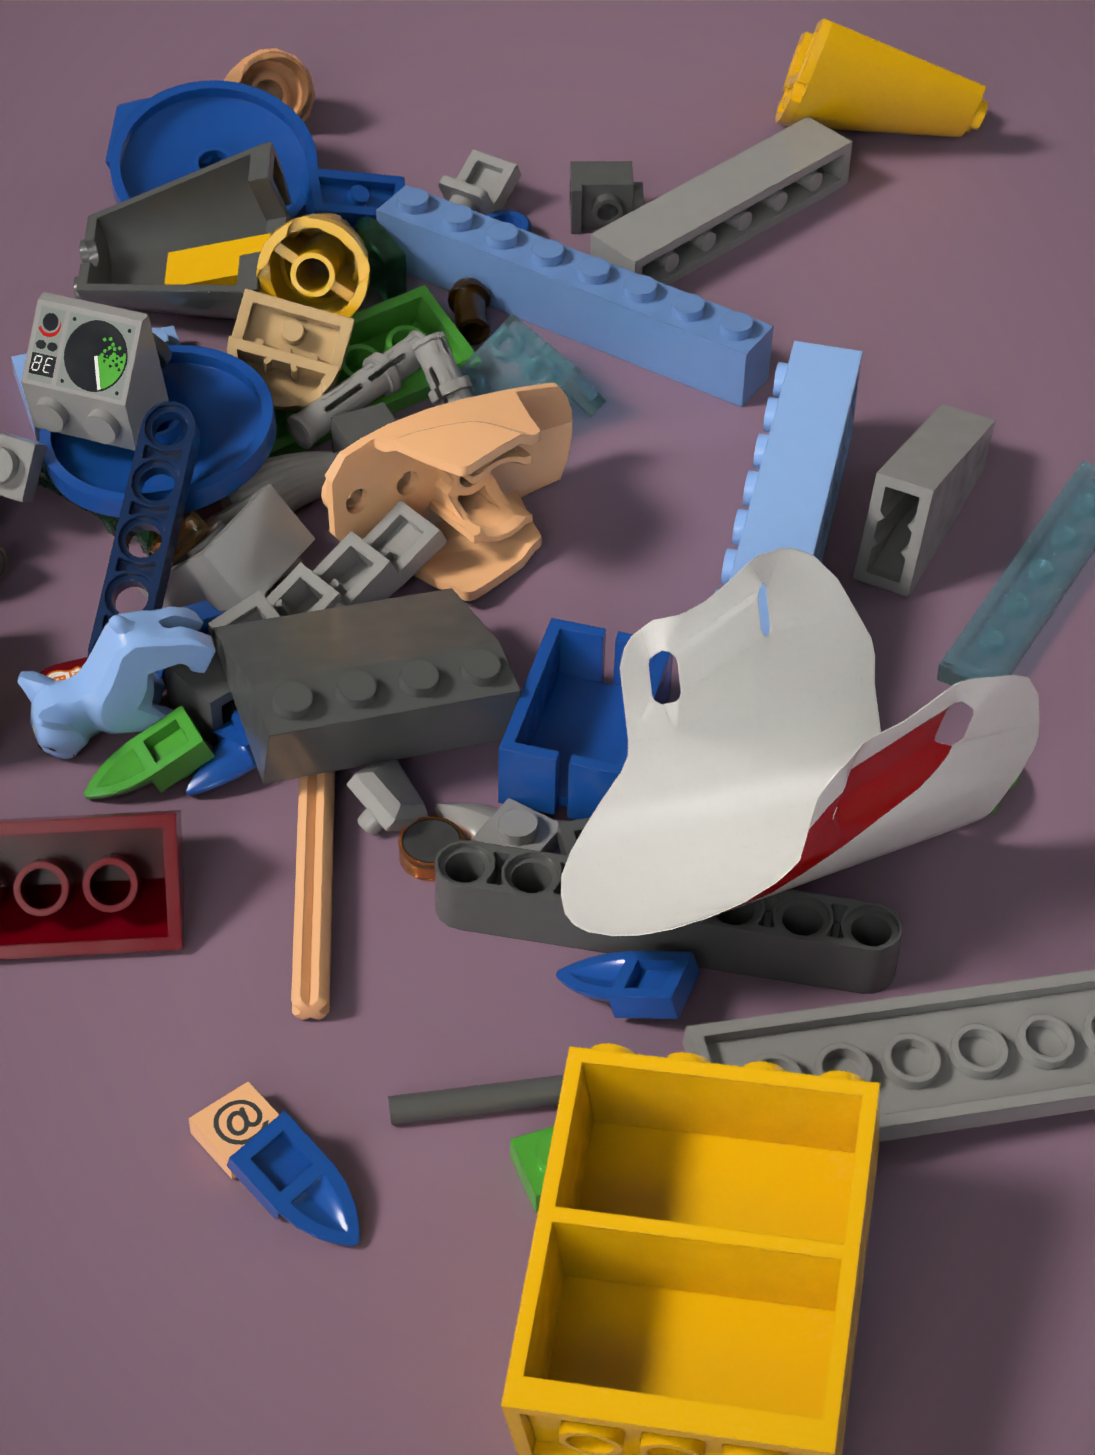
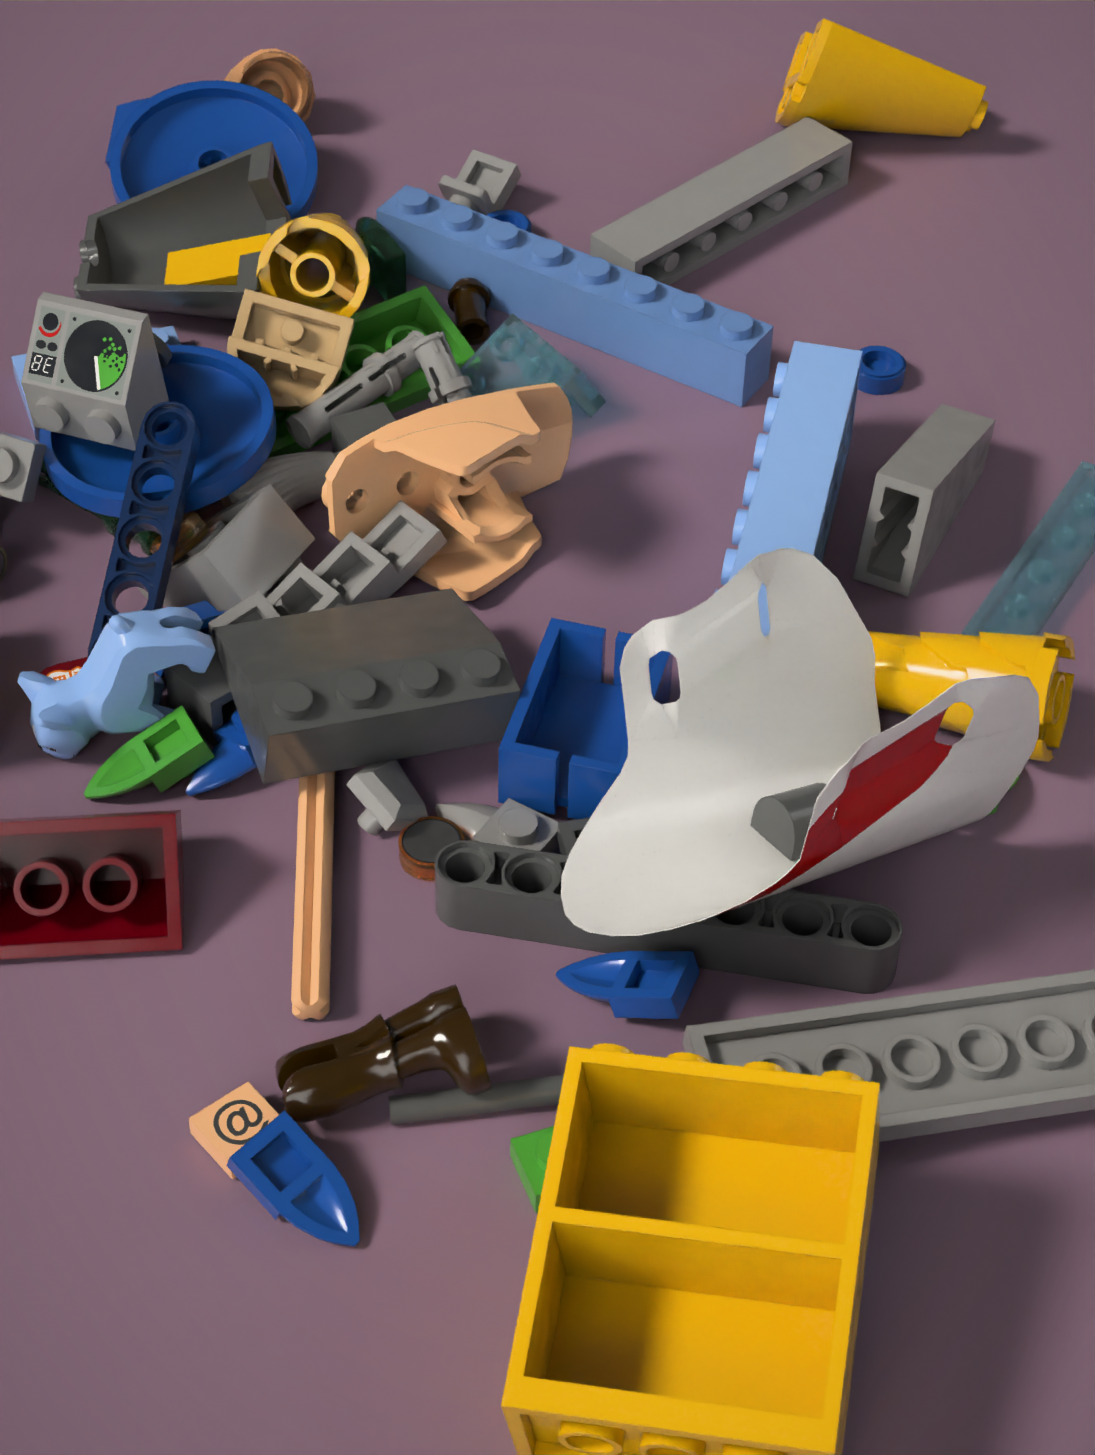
blue plate [301,167,405,229] -> none
dark grey brick [569,161,643,234] -> none
none -> dark brown piece [275,984,492,1123]
none -> dark grey brick [750,783,827,861]
none -> blue tile [858,346,906,395]
none -> yellow cone [868,631,1075,762]

